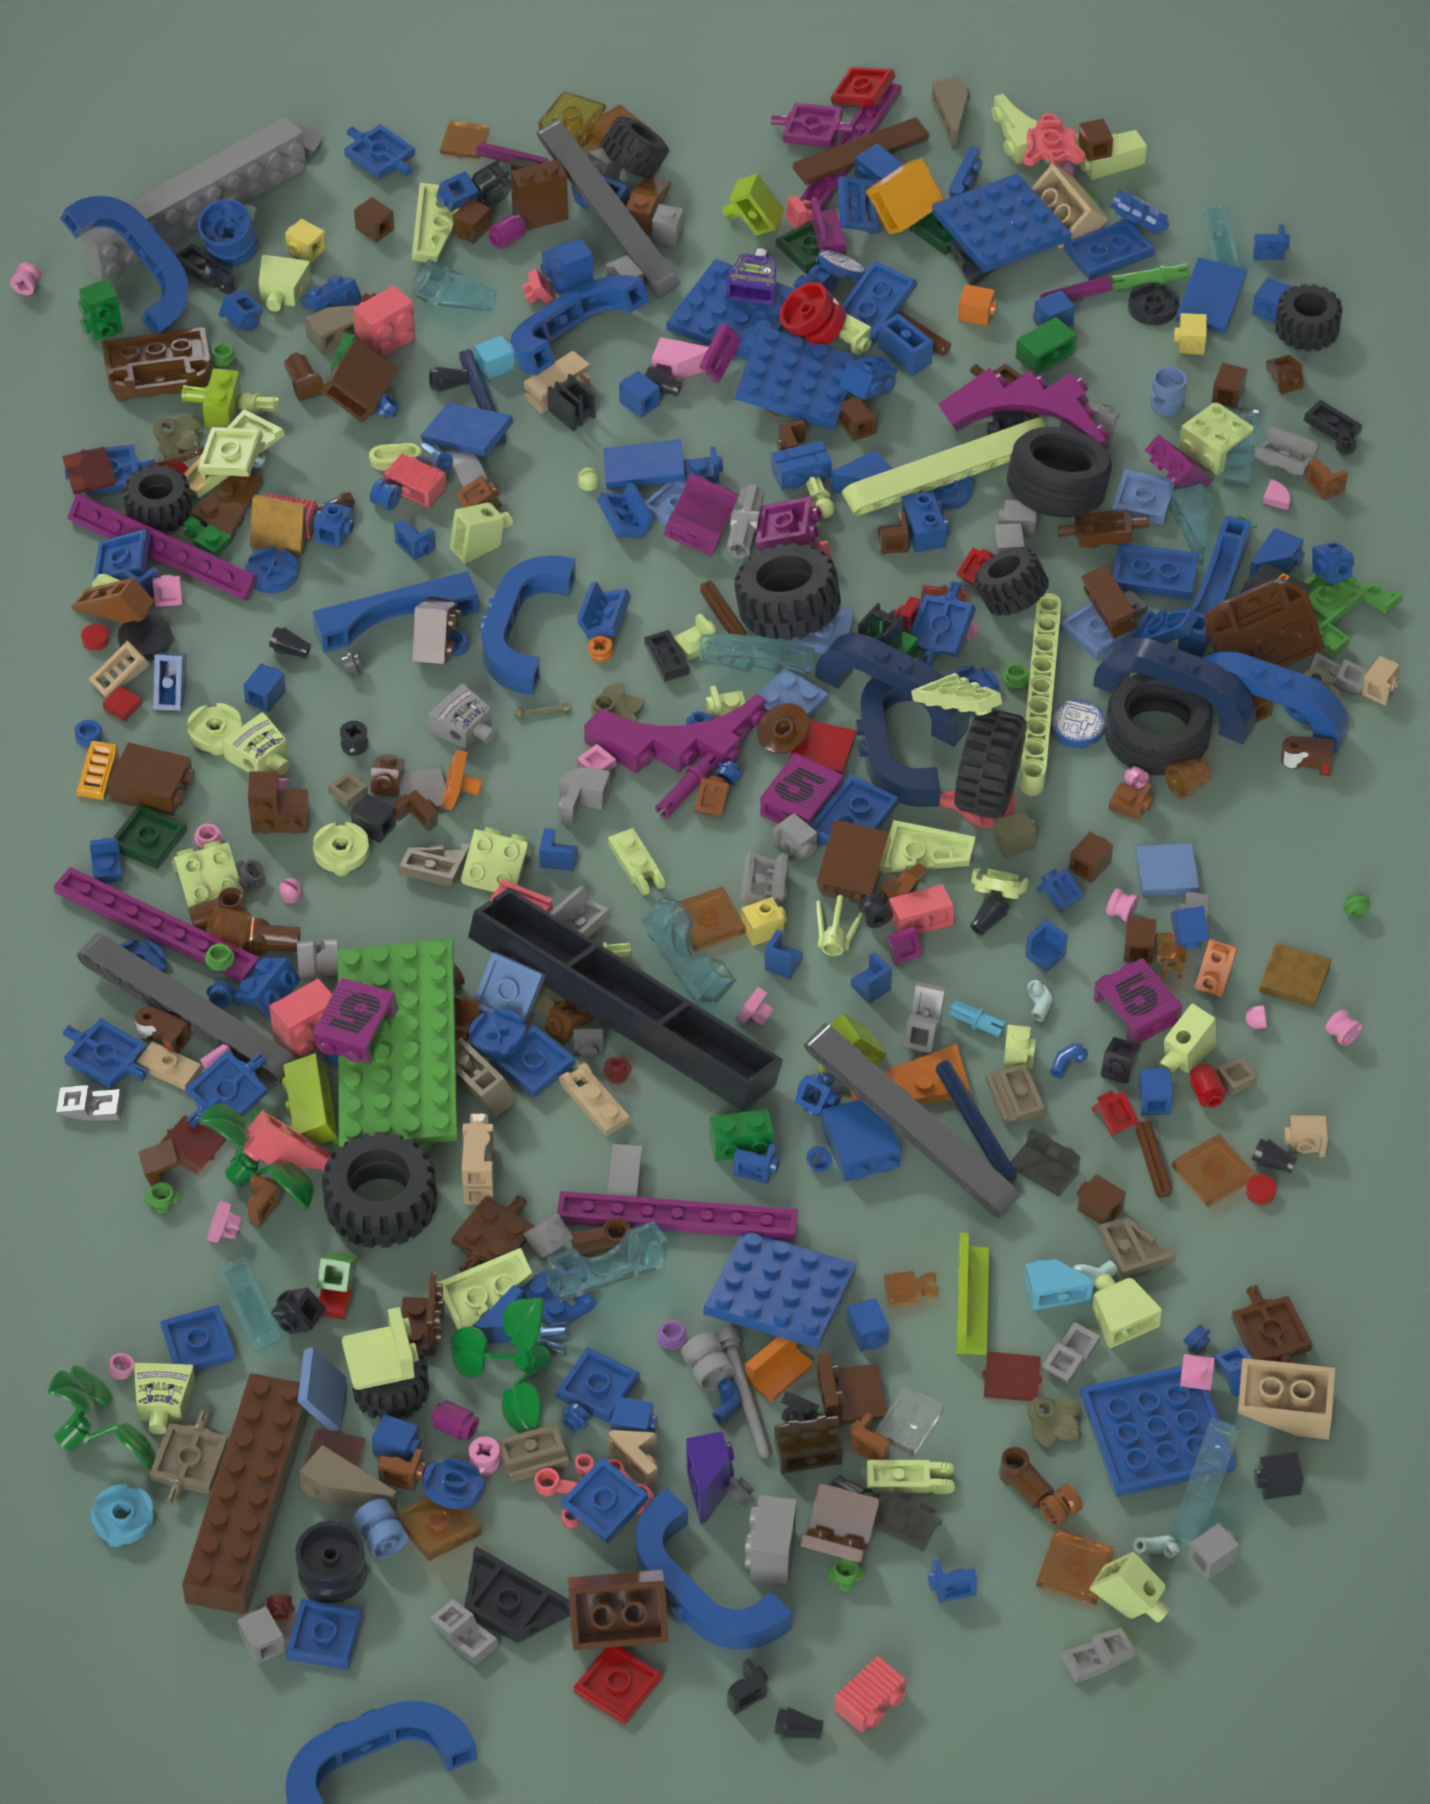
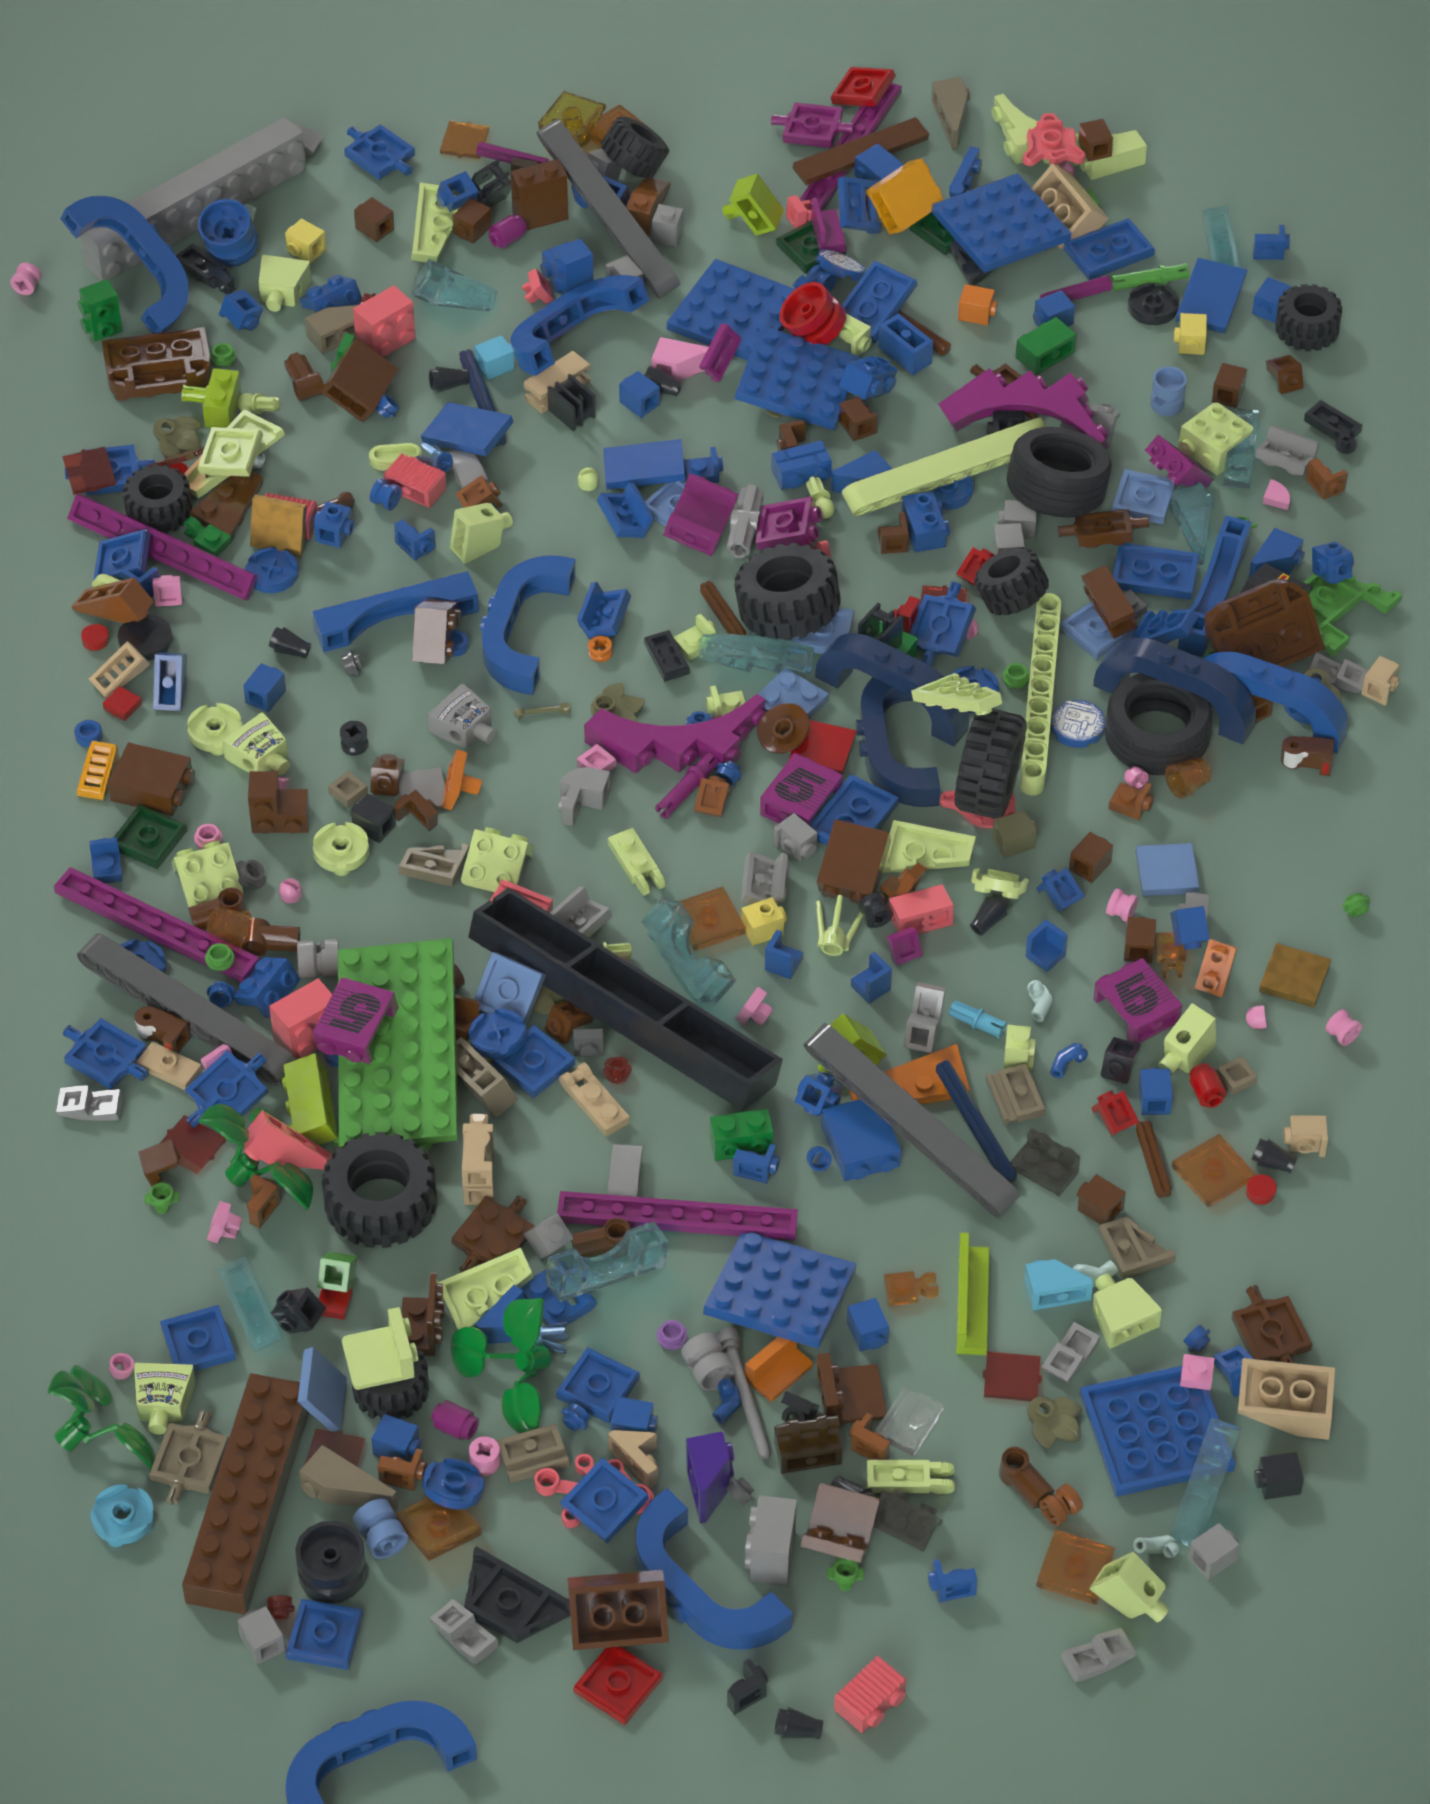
blue panel [539,828,578,871] -> none
dark purple torso [726,249,776,306] -> none
blue rock [1110,189,1170,234] -> none

